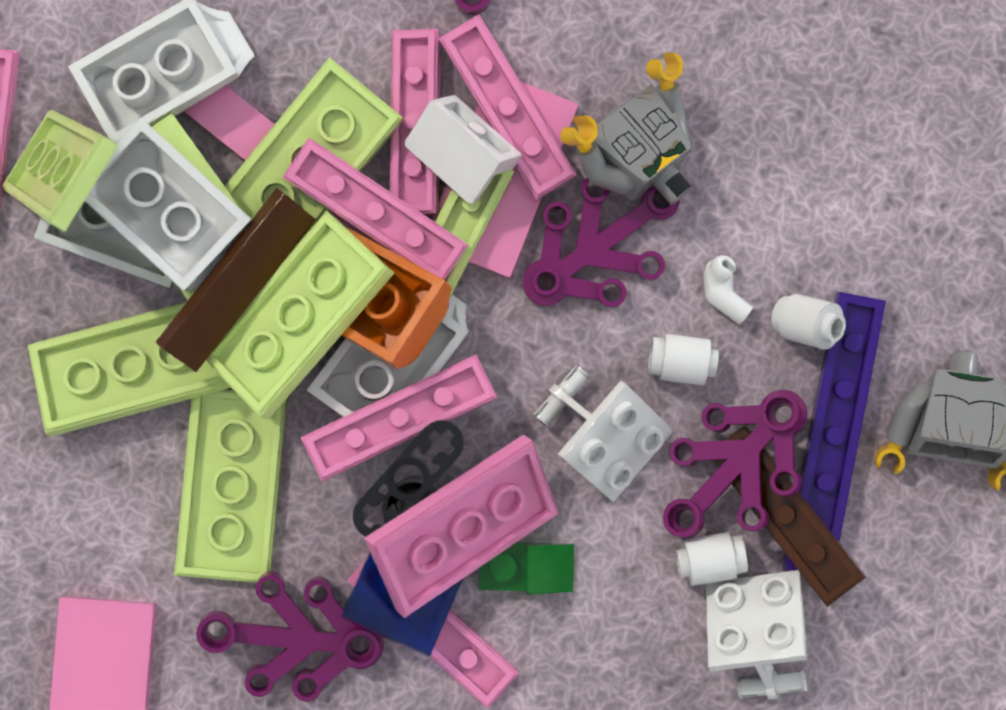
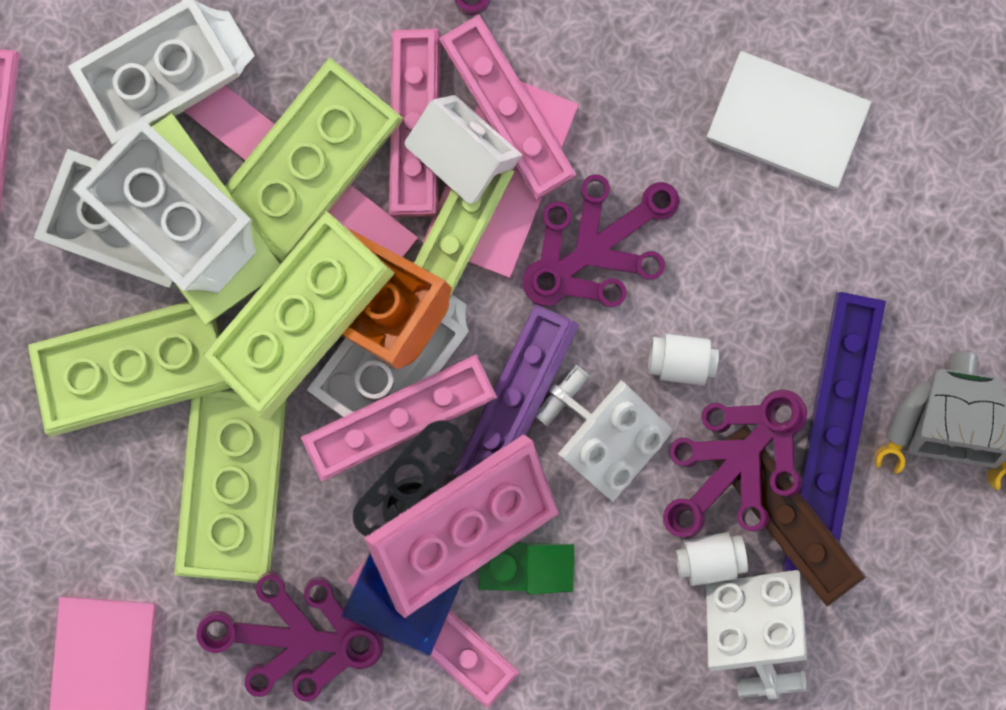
yellowish green tile [2,109,119,232] -> none
reddish brown tile [155,188,316,372] -> none
bright pink tile [283,138,469,280] -> none
light grey torso [560,52,692,205] -> none
white arm [703,255,753,325] -> none
white brick [771,294,846,350] -> none
none -> medium lavender tile [453,304,579,476]
none -> white tile [705,51,872,190]

